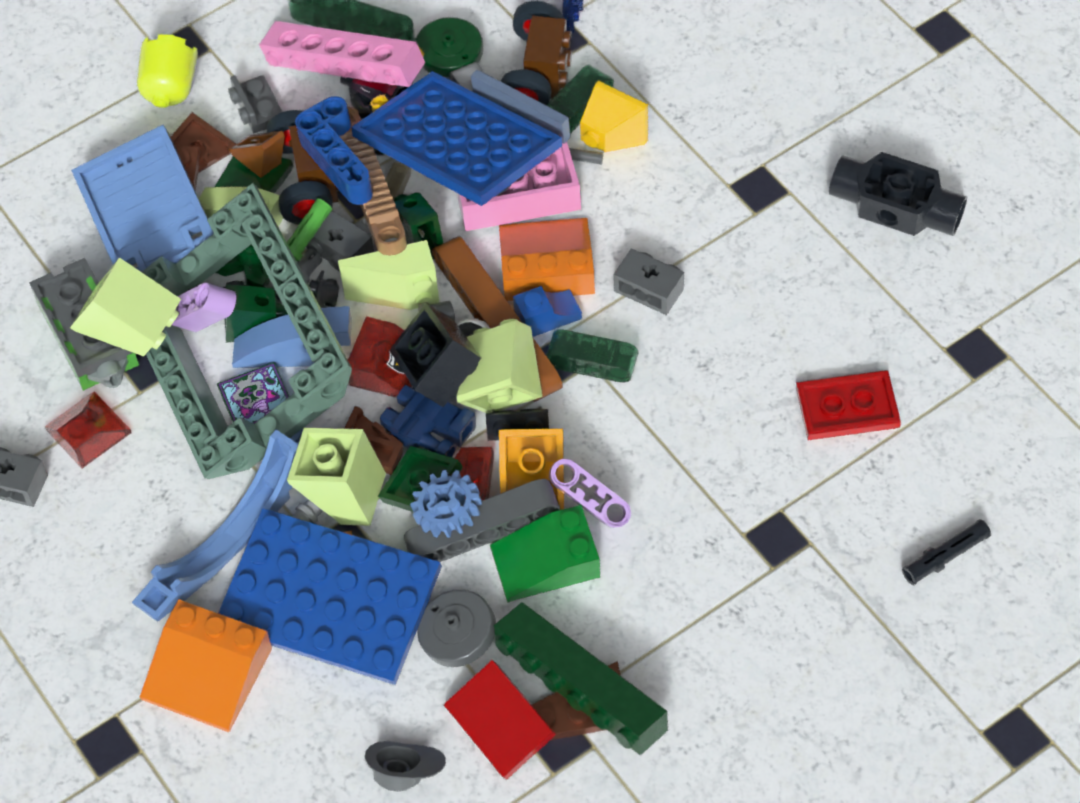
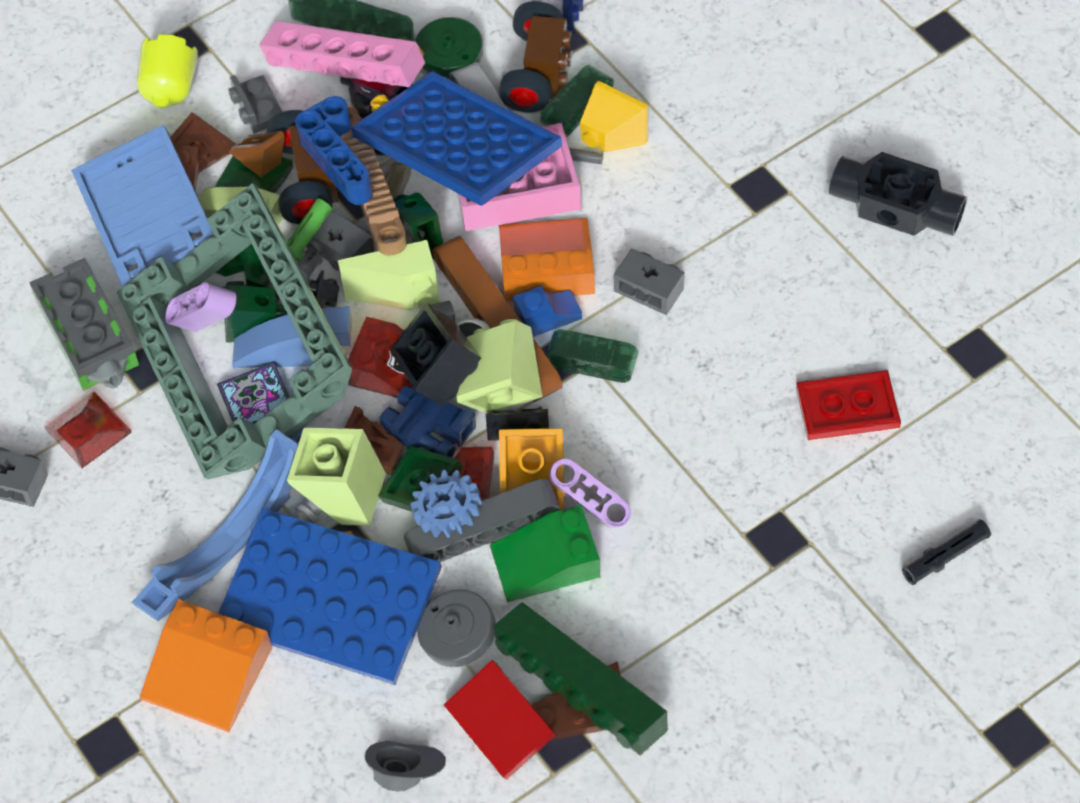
yellowish green slope [70,257,181,356] -> none
sand blue tile [471,70,571,144] -> none

